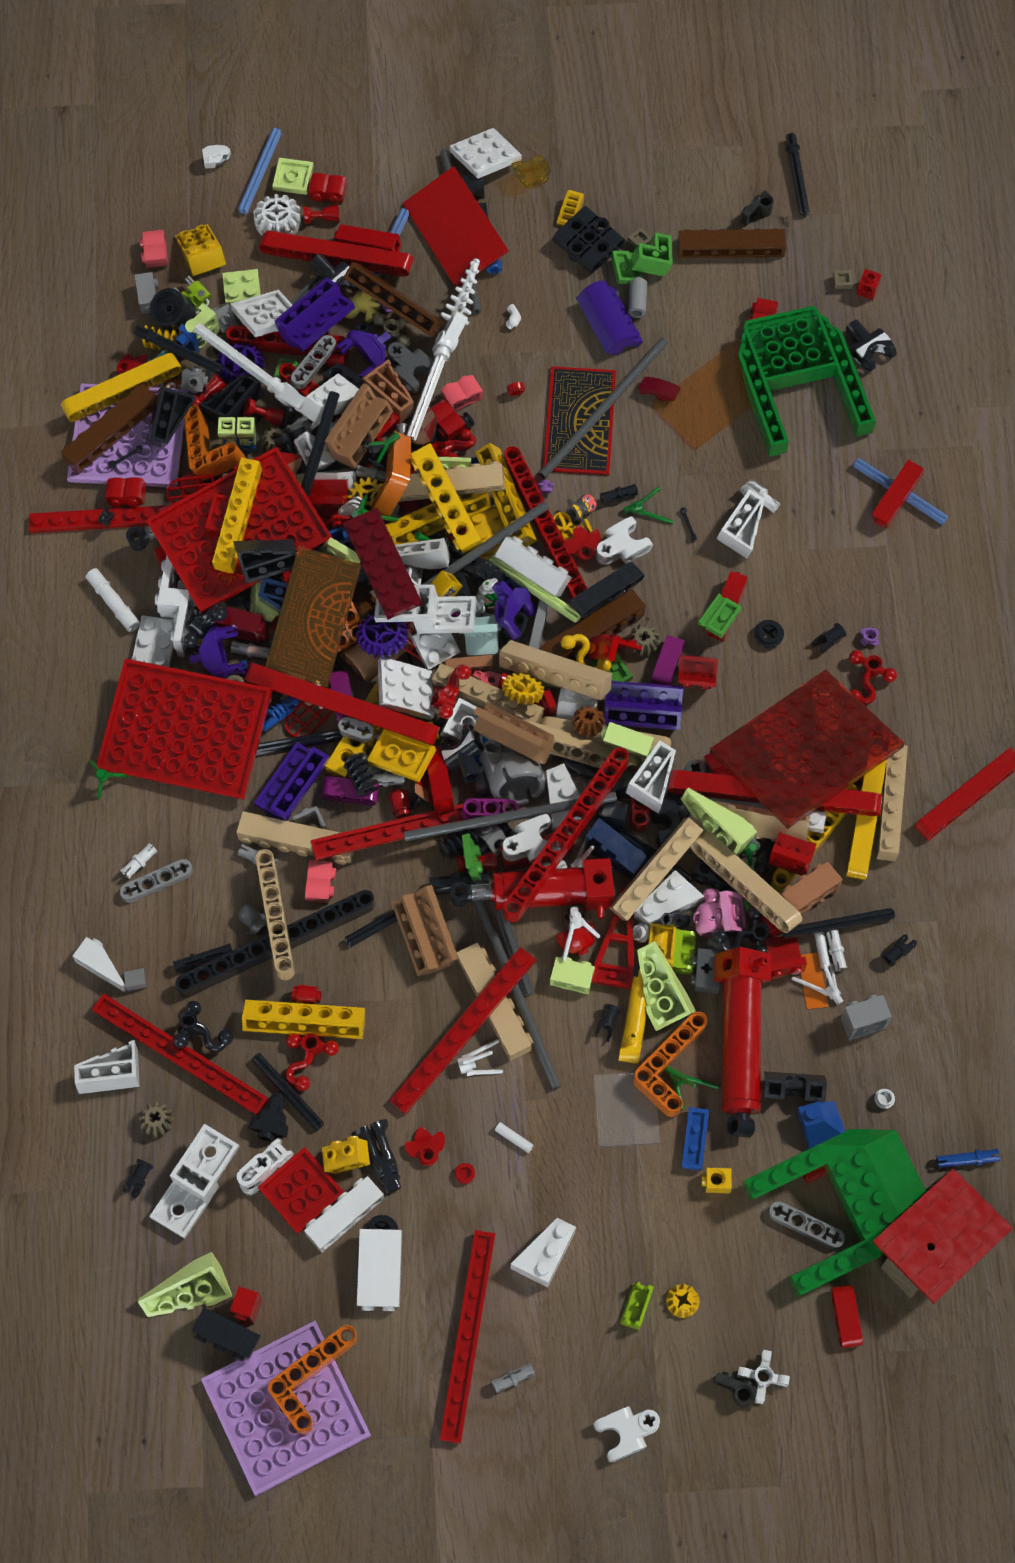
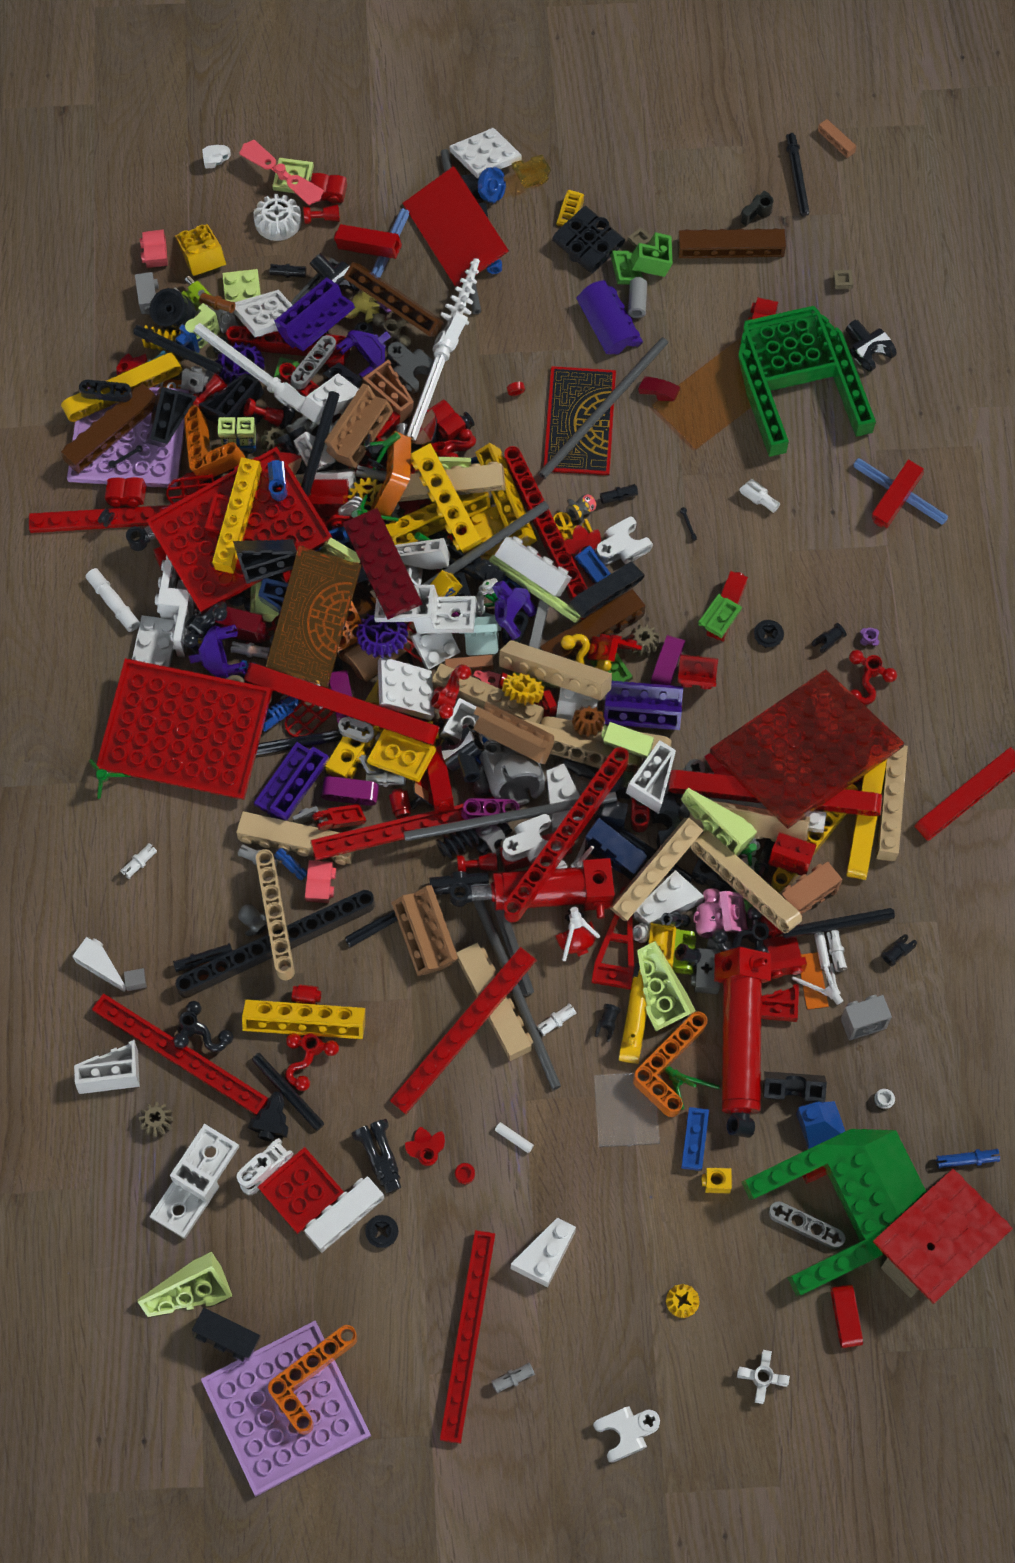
light grey beam [120,859,193,903] -> none
black piece [123,1159,153,1198] -> none
red brick [230,1286,262,1326] -> none
medium blue axle [238,128,281,214] -> none
red beam [259,231,414,277] -> none
yellow brick [322,1136,370,1174] -> none
black piece [344,752,379,797] -> none
white brick [357,1229,402,1311] -> none
coral brick [441,375,483,412] -> none
white plant [457,1039,503,1076] -> none
bright green plate [462,834,483,882] -> none
white arm [506,304,521,329] -> none
medium lavender plate [537,480,554,494] -> none
yellowish green brick [550,956,595,995] -> none
lime hinge [620,1281,654,1330] -> none
green plant [624,486,674,524] -> none
pearl dark grey plate [713,1371,758,1407] -> none
white wedge [716,489,765,559] -> none
red brick [857,269,882,300] -> none
none -> black beam [79,380,132,402]
none -> dark orange pin [199,293,236,313]
none -> coral piece [239,140,324,206]
none -> blue piece [268,460,287,501]
none -> black pin [270,263,306,278]
none -> blue axle [274,848,307,880]
none -> red hinge [313,804,367,831]
none -> blue tile [478,167,506,203]
none -> white pin [537,1003,577,1036]
none -> blue tile [574,545,611,584]
none -> black bush [675,943,701,966]
none -> red wing [761,984,799,1022]
none -> nougat piece [818,119,856,158]

